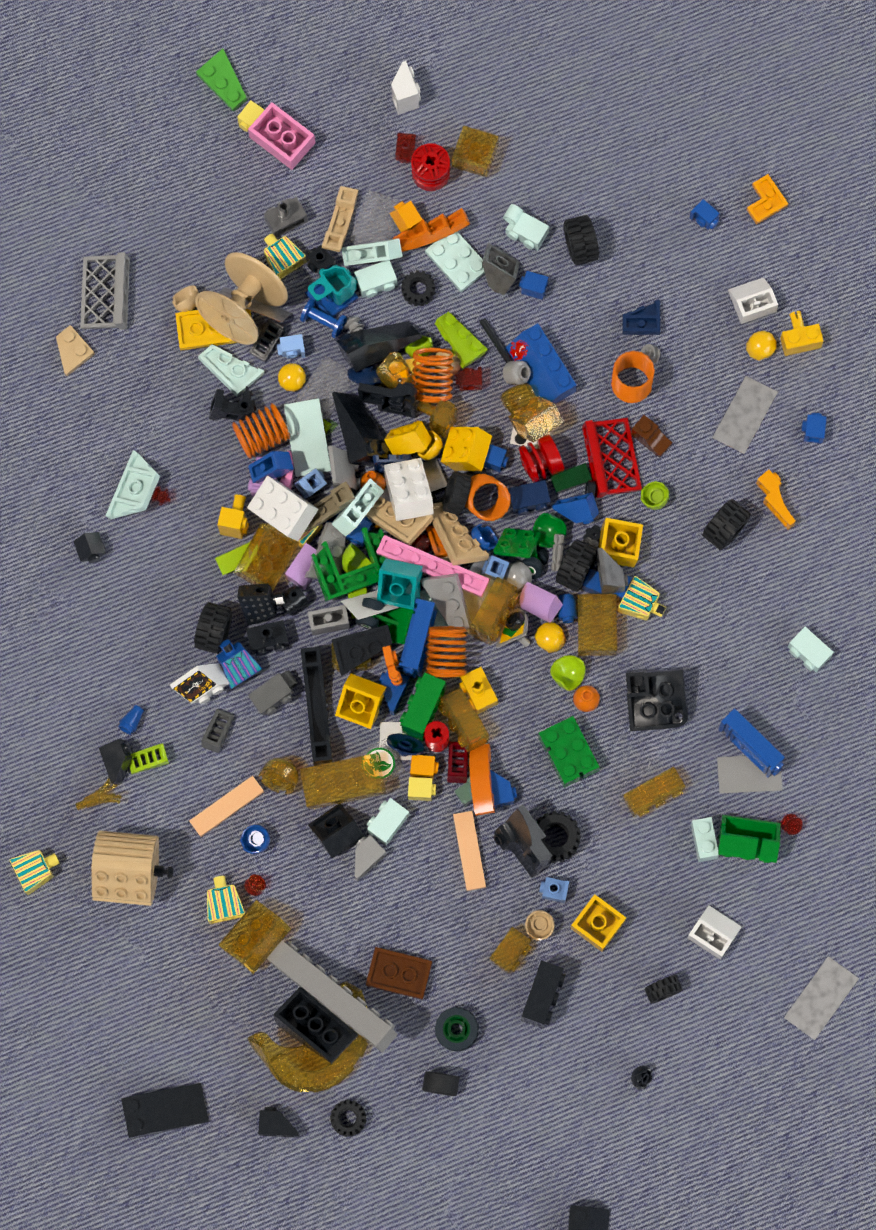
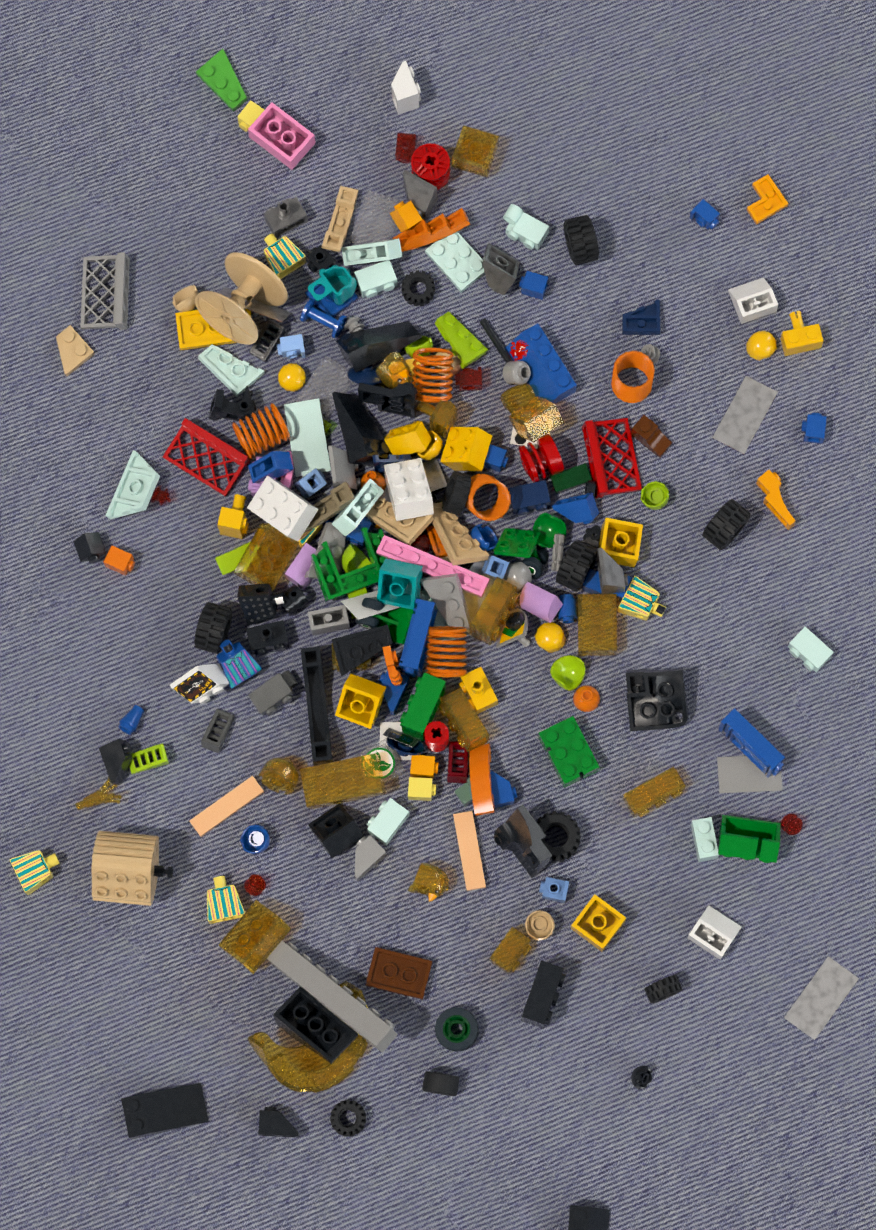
none -> orange brick [103,546,135,576]
none -> red fence [163,418,251,497]
none -> sticker [383,728,419,747]
none -> flat silver slope [403,170,437,219]
none -> clear yellow piece [408,862,449,902]

